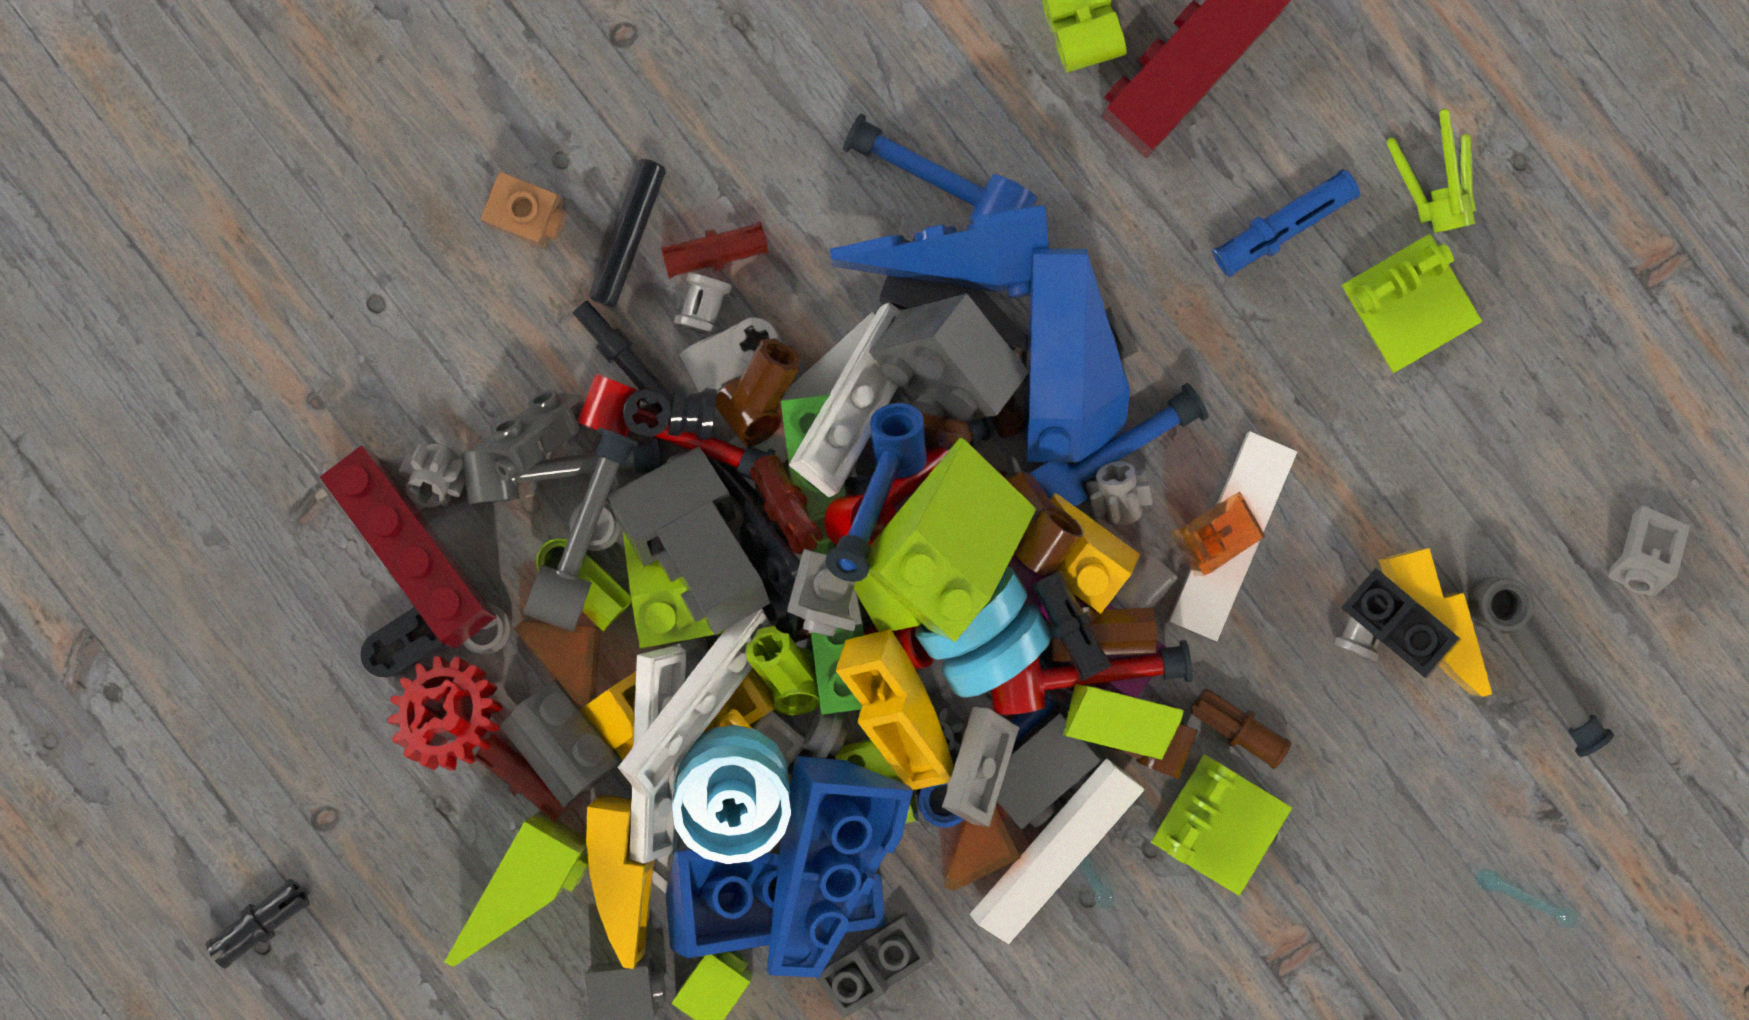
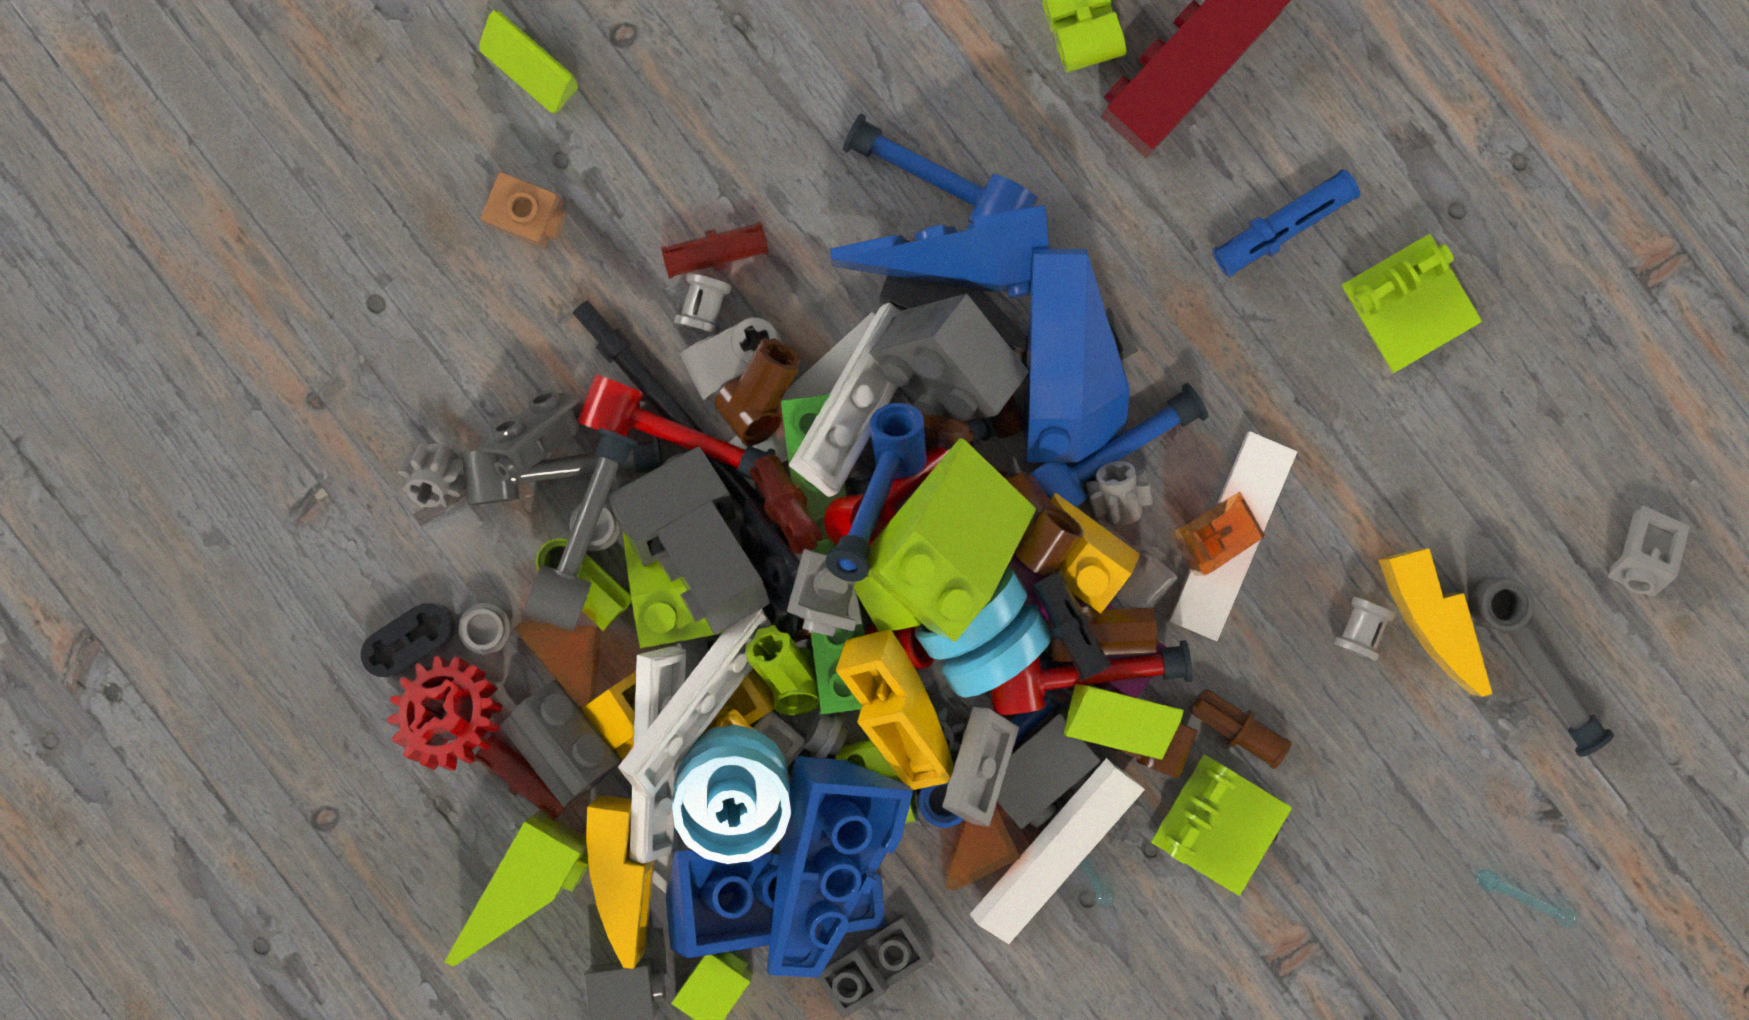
black pin [205,879,310,969] -> none
dark red brick [320,445,497,649] -> none
black axle [589,159,666,307] -> none
black bush [623,389,671,437] -> none
black wheel [668,383,717,441] -> none
black slope [1341,568,1461,679] -> none
lime plant [1386,108,1476,233] -> none
none -> lime slope [479,10,579,114]

